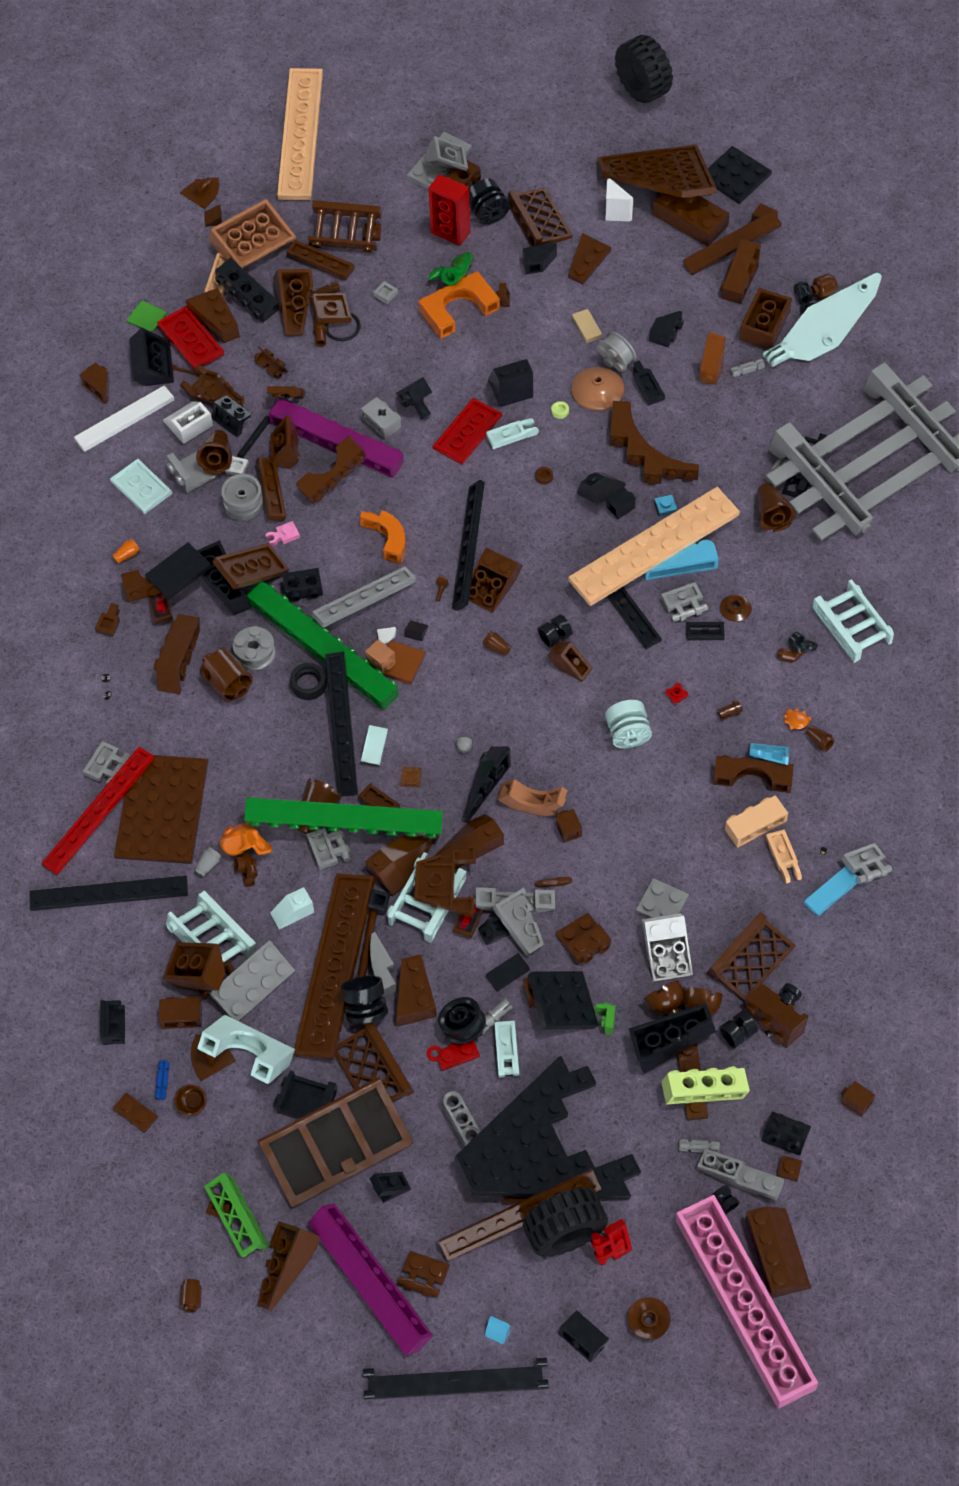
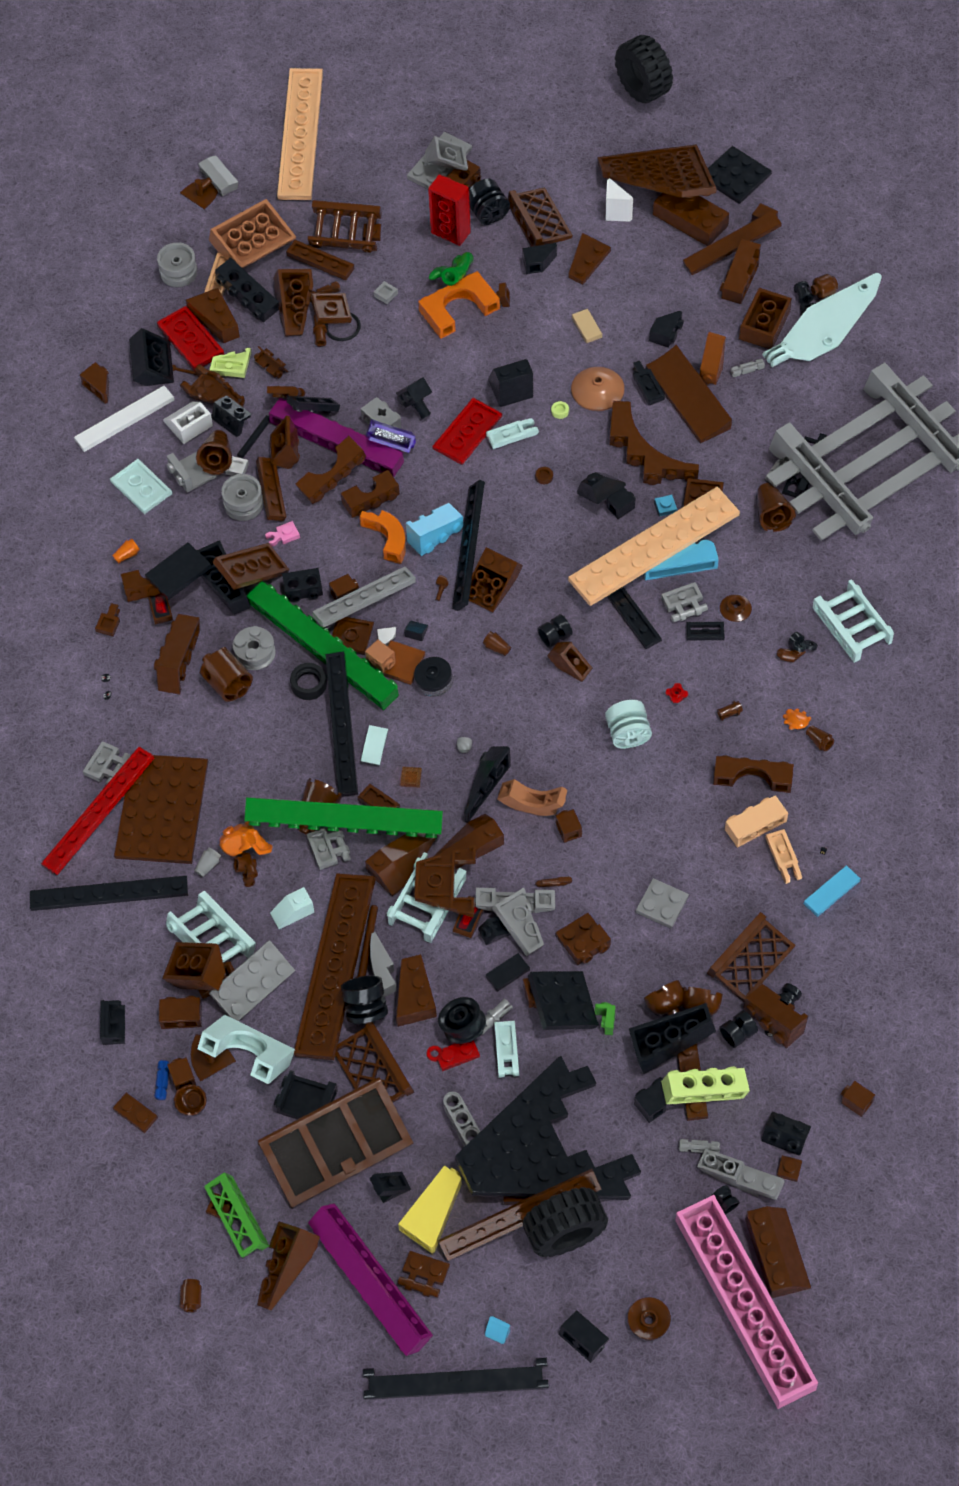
bright green piece [126,301,168,333] -> none
reddish brown slope [204,205,222,227] -> none
black slope [367,889,390,916] -> none
red plate [591,1219,632,1265] -> none
light grey wheel [596,331,637,372] -> none
white slope [642,913,693,981] -> none
medium azure wing [749,743,789,765] -> none
light grey plate [841,843,892,884] -> none
none -> light grey wheel [157,242,198,287]
none -> reddish brown brick [167,1057,196,1091]
none -> light grey piece [198,155,238,197]
none -> yellowish green wing [210,348,251,378]
none -> black plate [287,396,340,413]
none -> reddish brown brick [329,574,359,600]
none -> reddish brown tile [332,617,374,655]
none -> reddish brown arch [341,470,400,518]
none -> dark purple window [366,419,416,453]
none -> light yellow slope [398,1166,462,1254]
none -> medium azure wedge [406,503,463,556]
none -> black piece [414,657,454,696]
none -> black slope [634,1077,667,1123]
none -> reddish brown arch [645,344,732,444]
none -> reddish brown plate [683,478,724,507]

